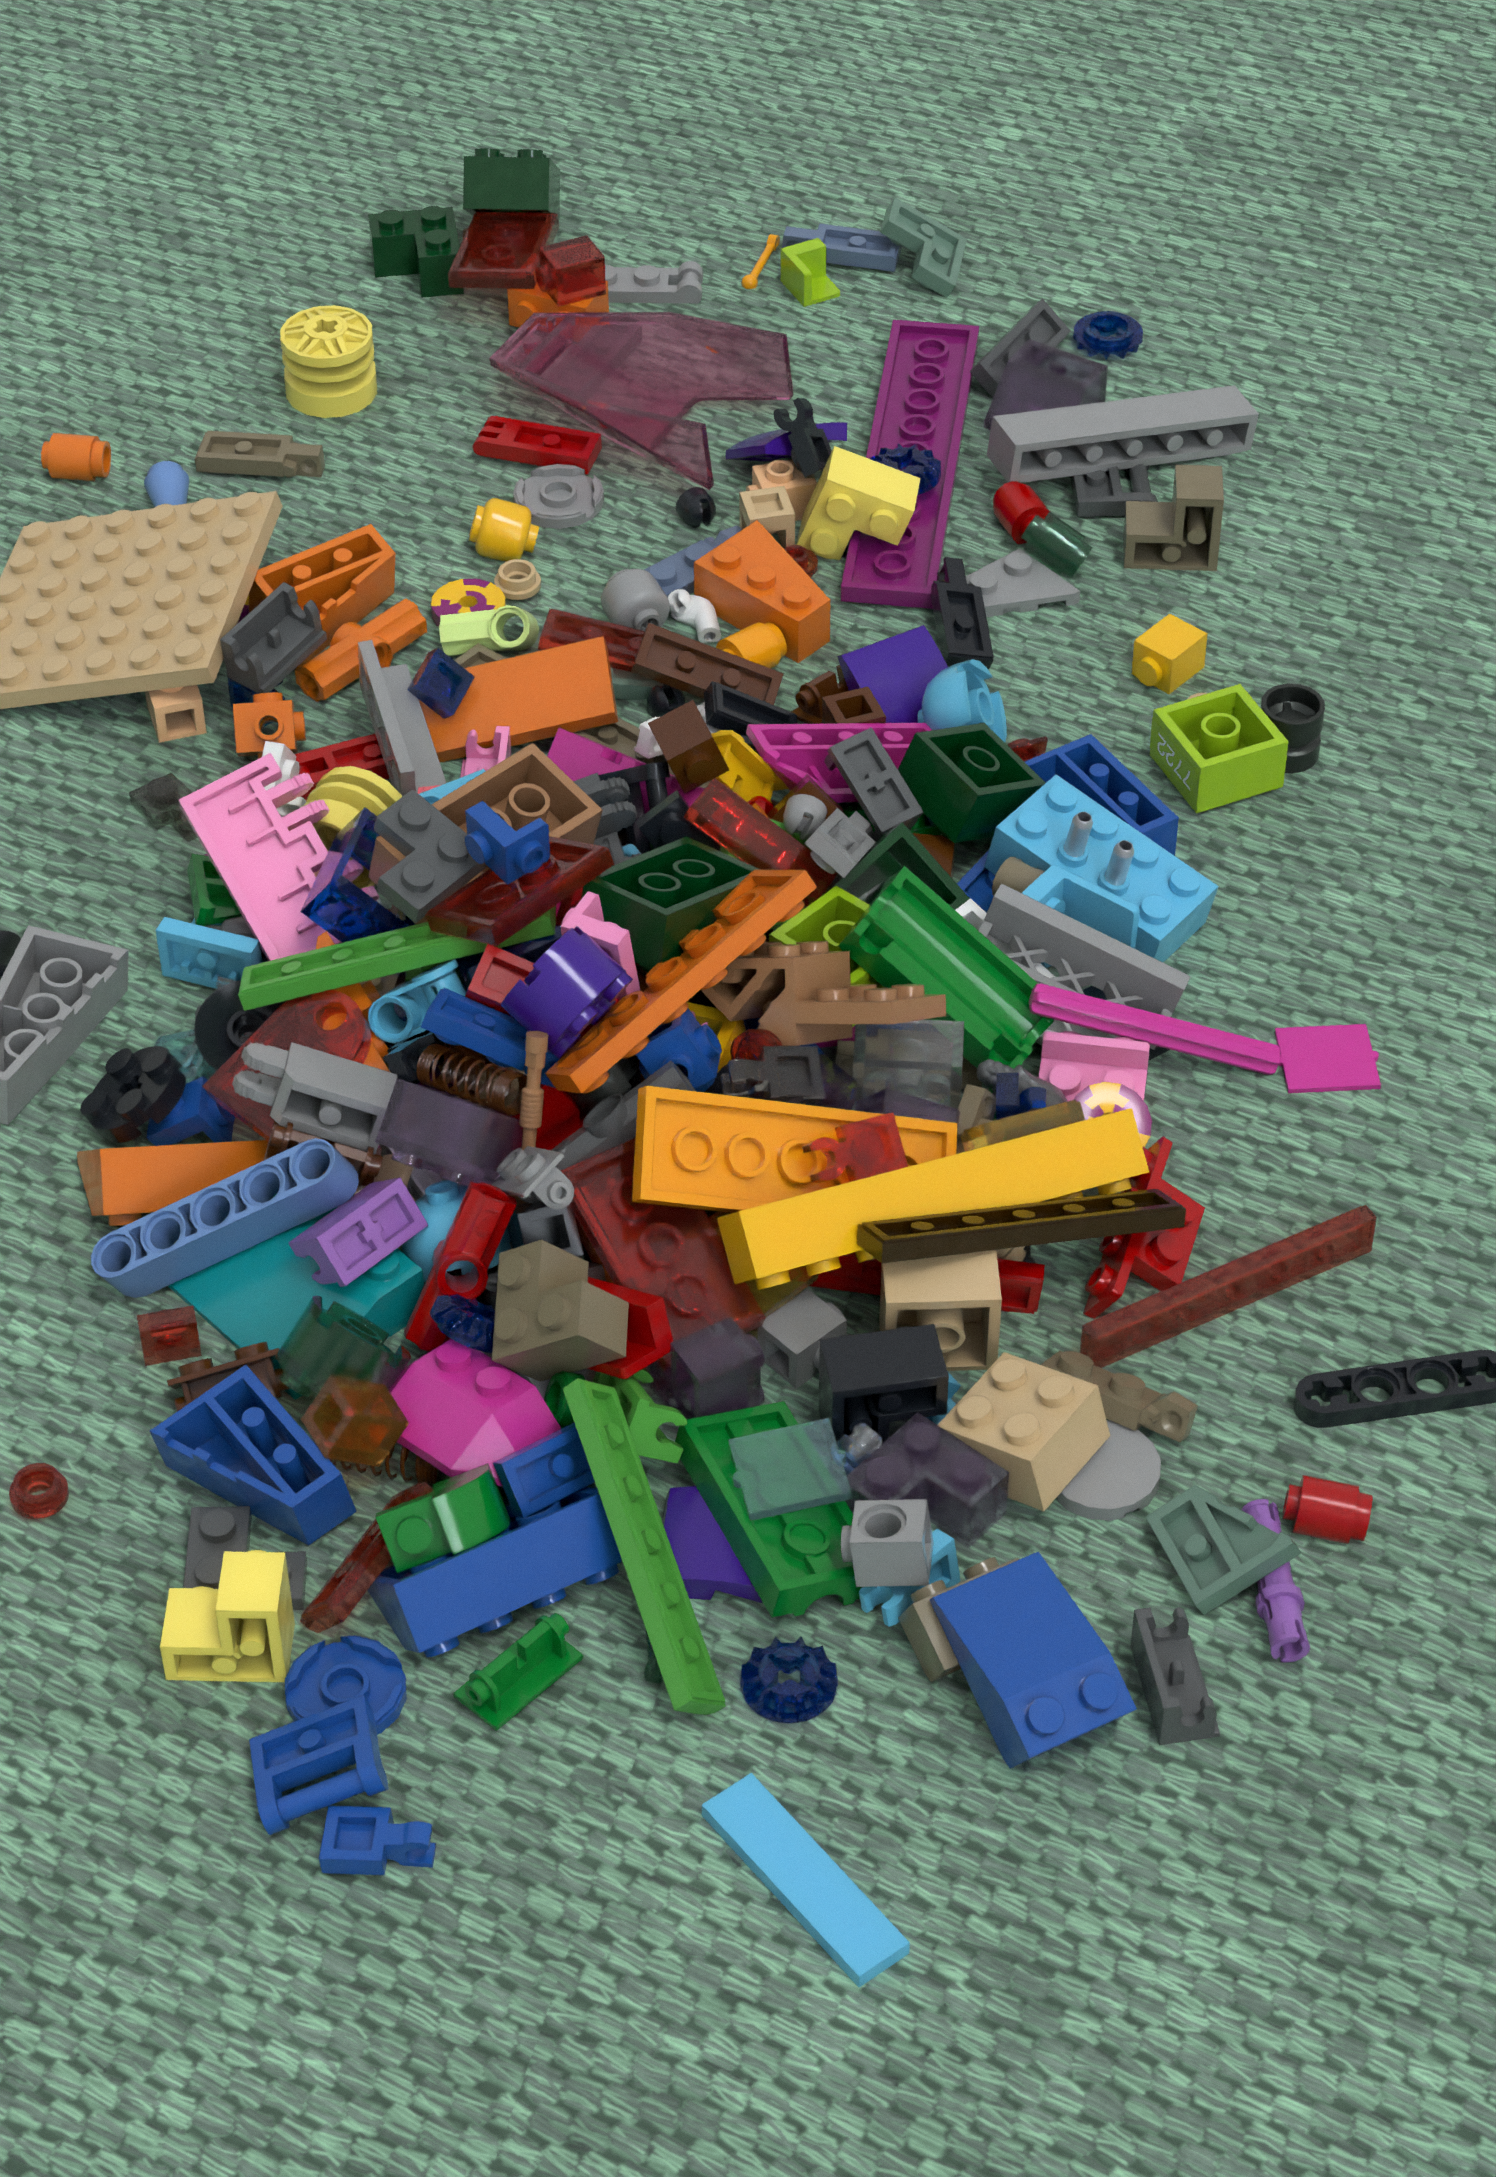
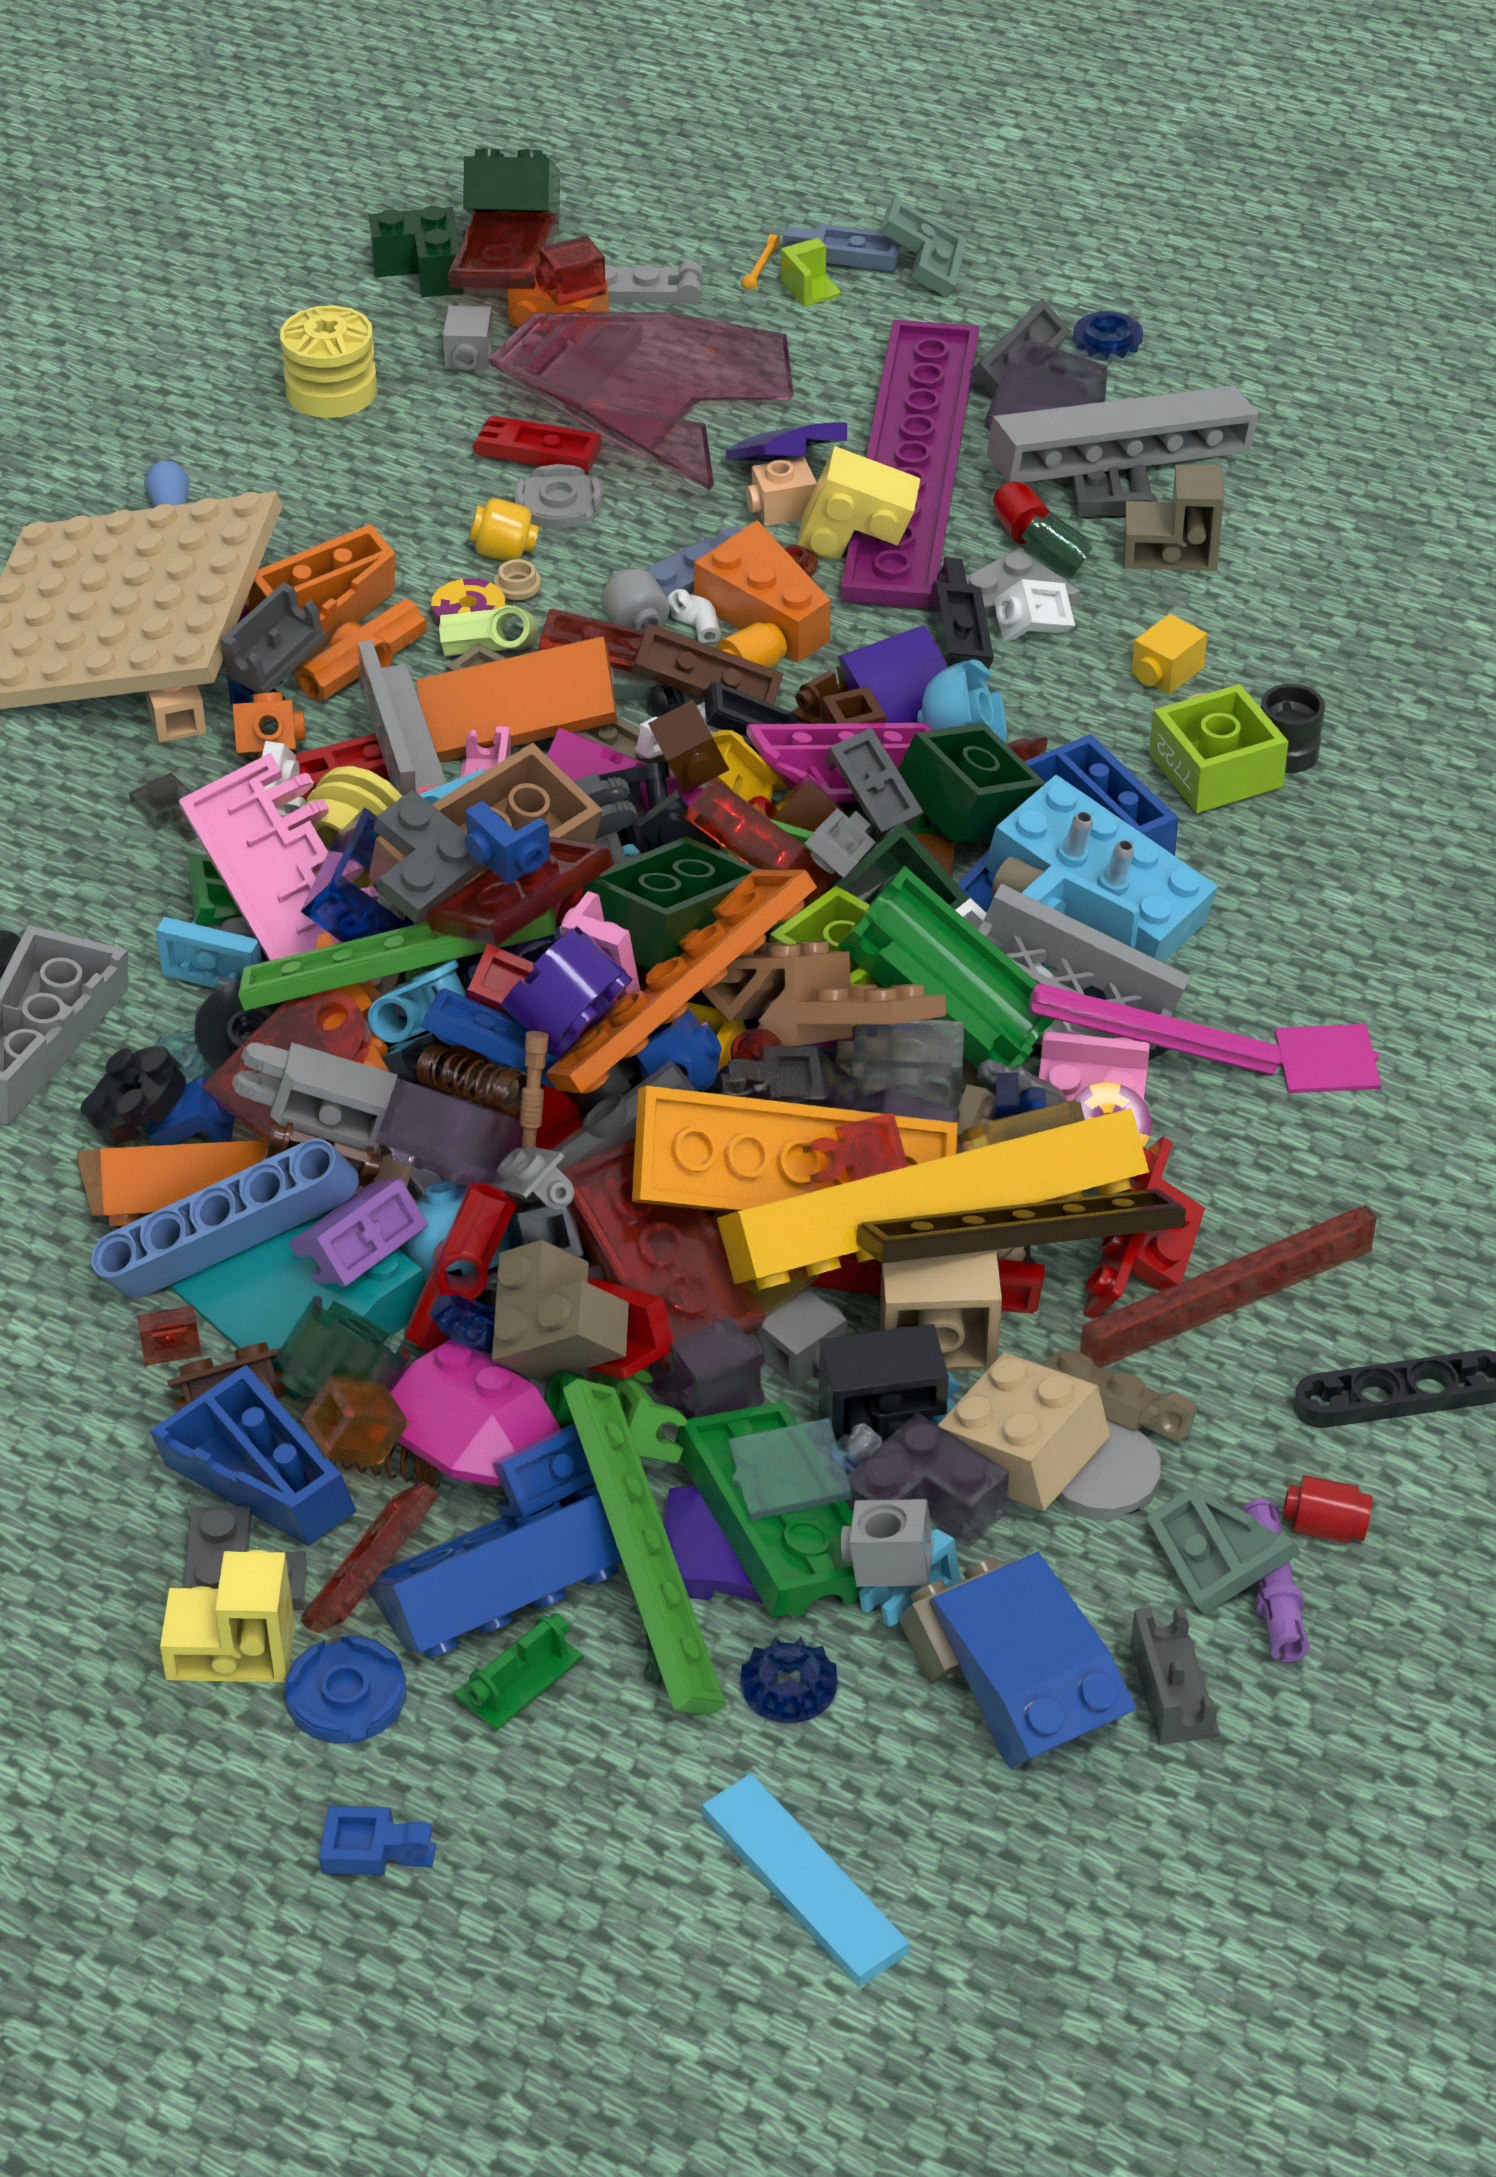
clear red plate [9,1463,69,1519] -> none
orange brick [41,433,111,481] -> none
dark tan hinge [195,430,325,478] -> none
blue plate [249,1695,389,1835] -> none
green brick [375,1463,510,1573] -> none
clear blue plate [407,648,475,719] -> none
black hinge [676,487,716,528] -> none
tan panel [739,486,795,555] -> none
black plate [774,398,832,478] -> none
light grey hinge [783,794,827,840] -> none
clear blue gear [870,443,941,495] -> none
none -> light grey brick [443,305,494,370]
none -> white bracket [994,579,1075,641]

